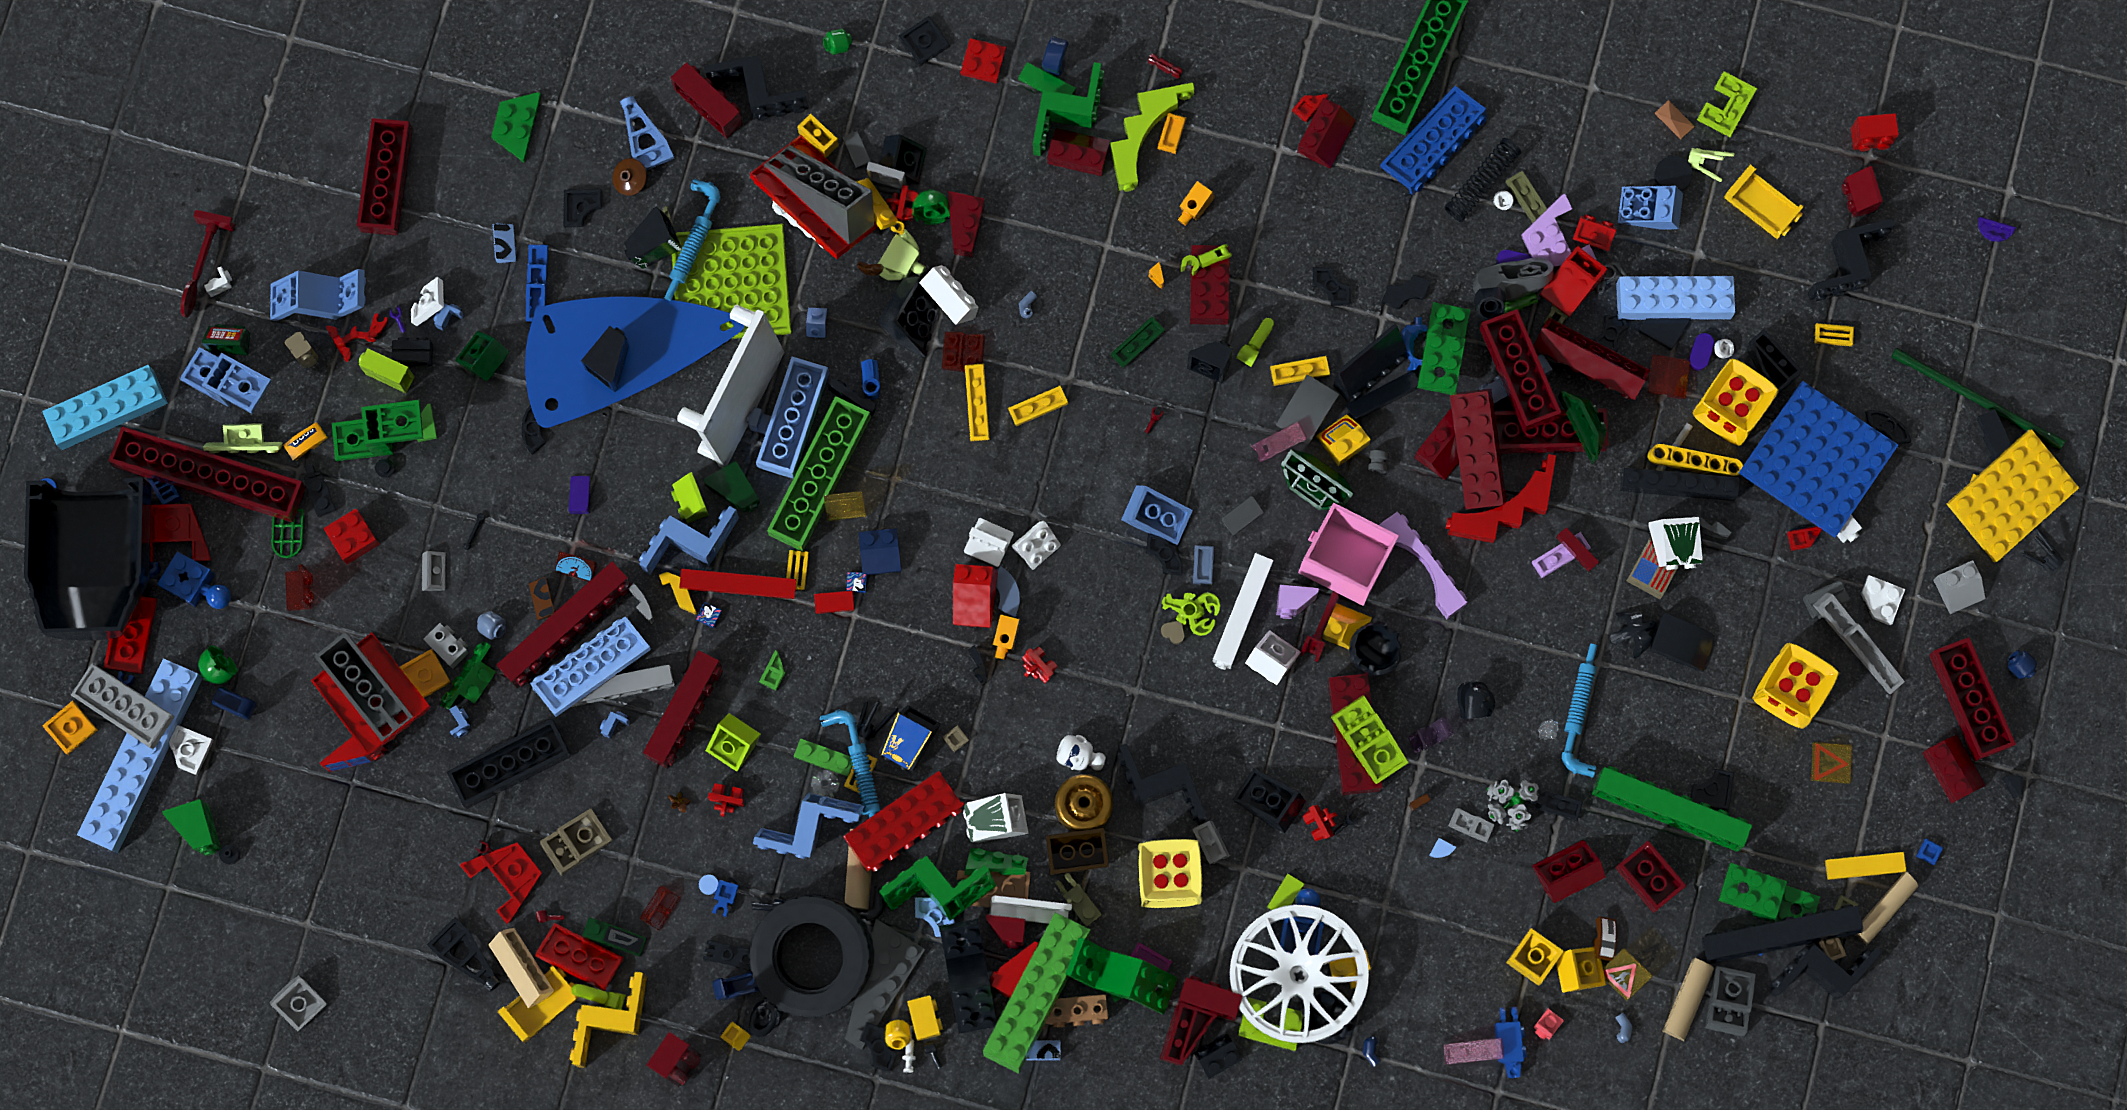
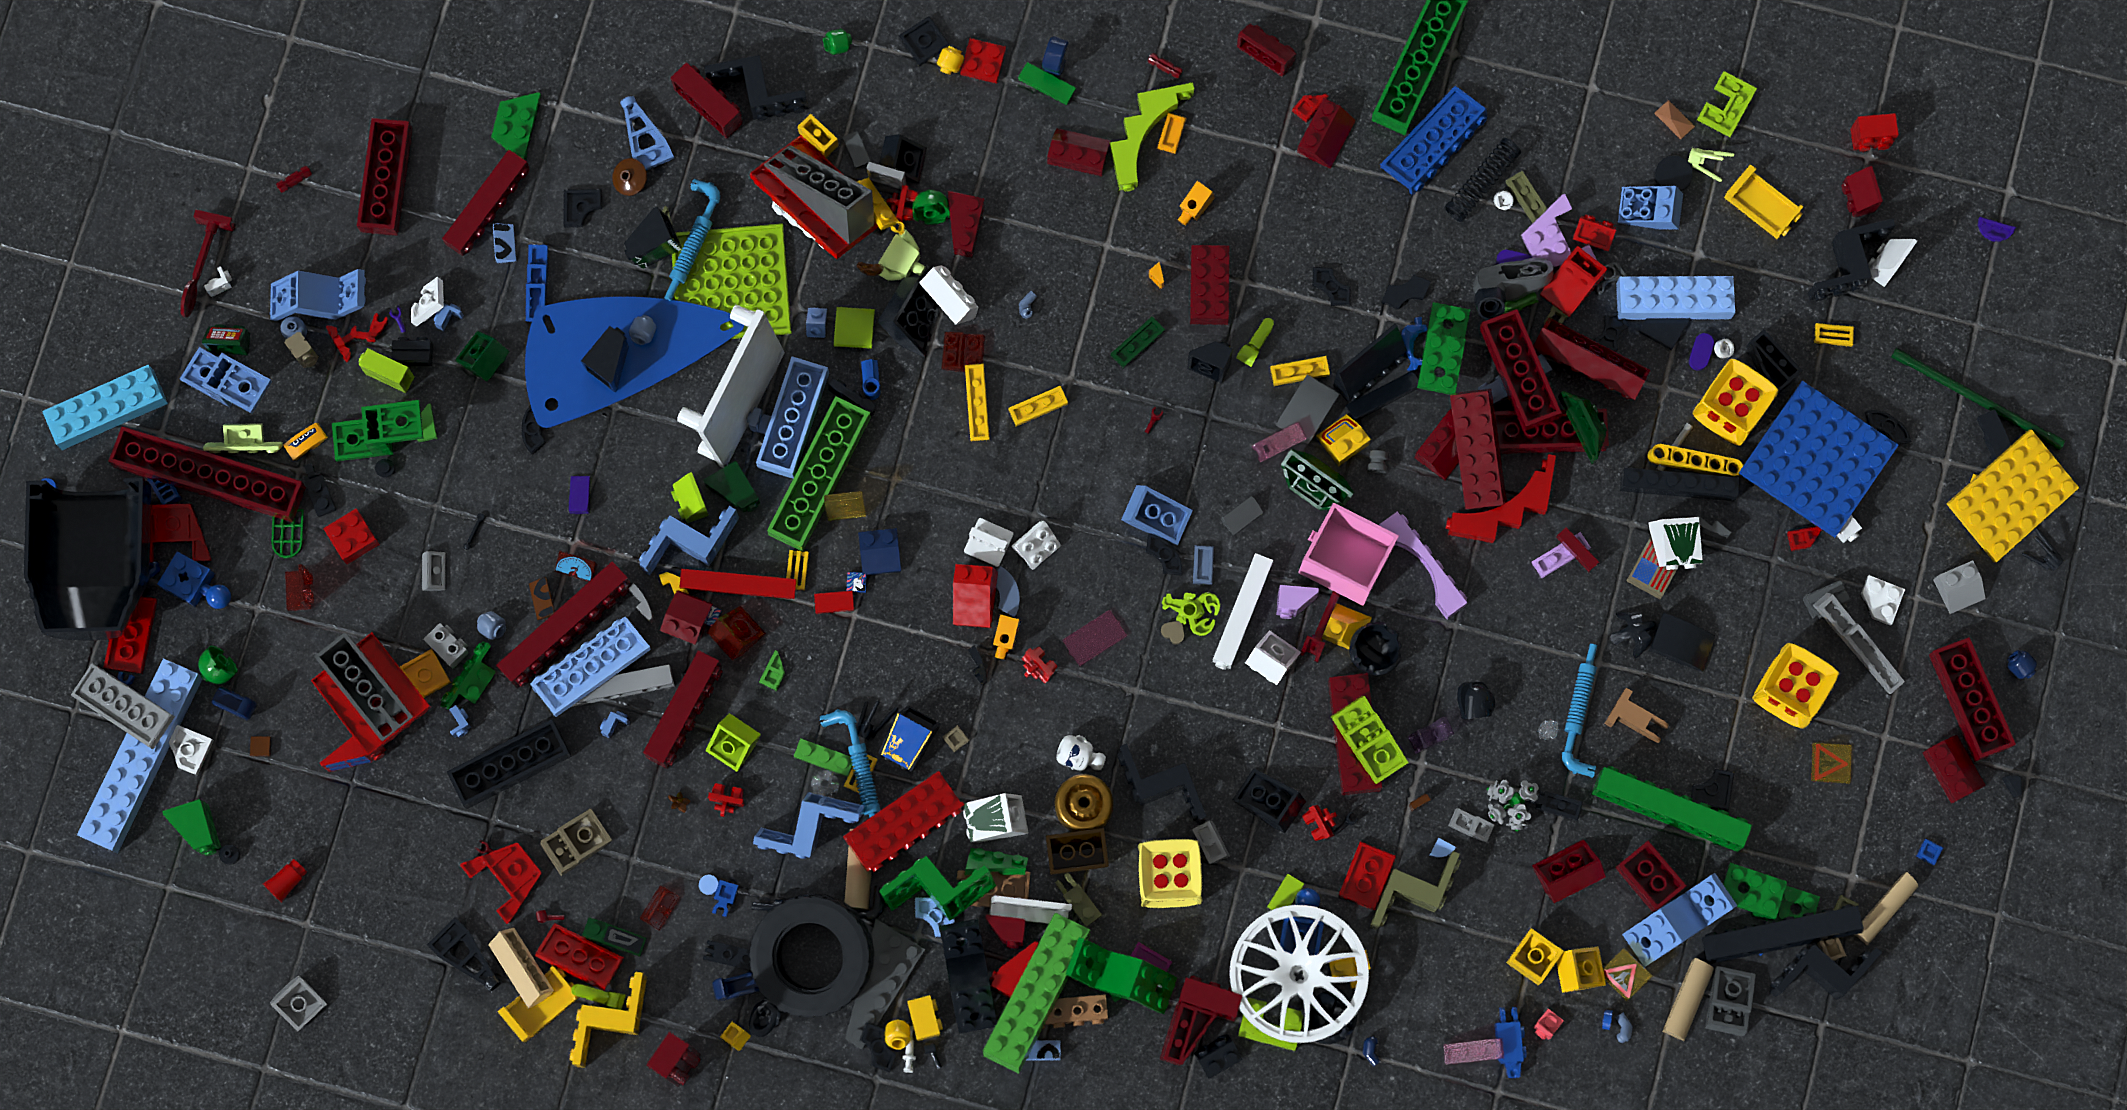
light orange tile [43,700,98,755] -> none
green bracket [1033,62,1104,156] -> none
lime piece [1181,244,1232,276] -> none
slope [1593,916,1617,961] -> none
clear red slope [1648,354,1690,399] -> none
yellow tile [1825,852,1906,880] -> none
none -> reddish brown tile [250,736,271,757]
none -> red plant [263,859,307,903]
none -> dark red axle [276,166,312,193]
none -> sand blue head [280,316,307,339]
none -> dark red brick [442,150,529,256]
none -> sand blue head [629,315,656,345]
none -> dark red slope [660,590,713,645]
none -> clear red slope [707,606,766,660]
none -> lime slope [834,307,875,348]
none -> yellow head [937,46,964,75]
none -> clear pink piece [1062,610,1127,667]
none -> dark red slope [1237,24,1296,77]
none -> red tile [1338,841,1396,911]
none -> olive bracket [1369,851,1461,930]
none -> blue tile [1602,1010,1613,1030]
none -> medium nougat piece [1604,688,1669,743]
none -> medium blue bracket [1622,873,1737,967]
none -> white slope [1868,239,1917,287]

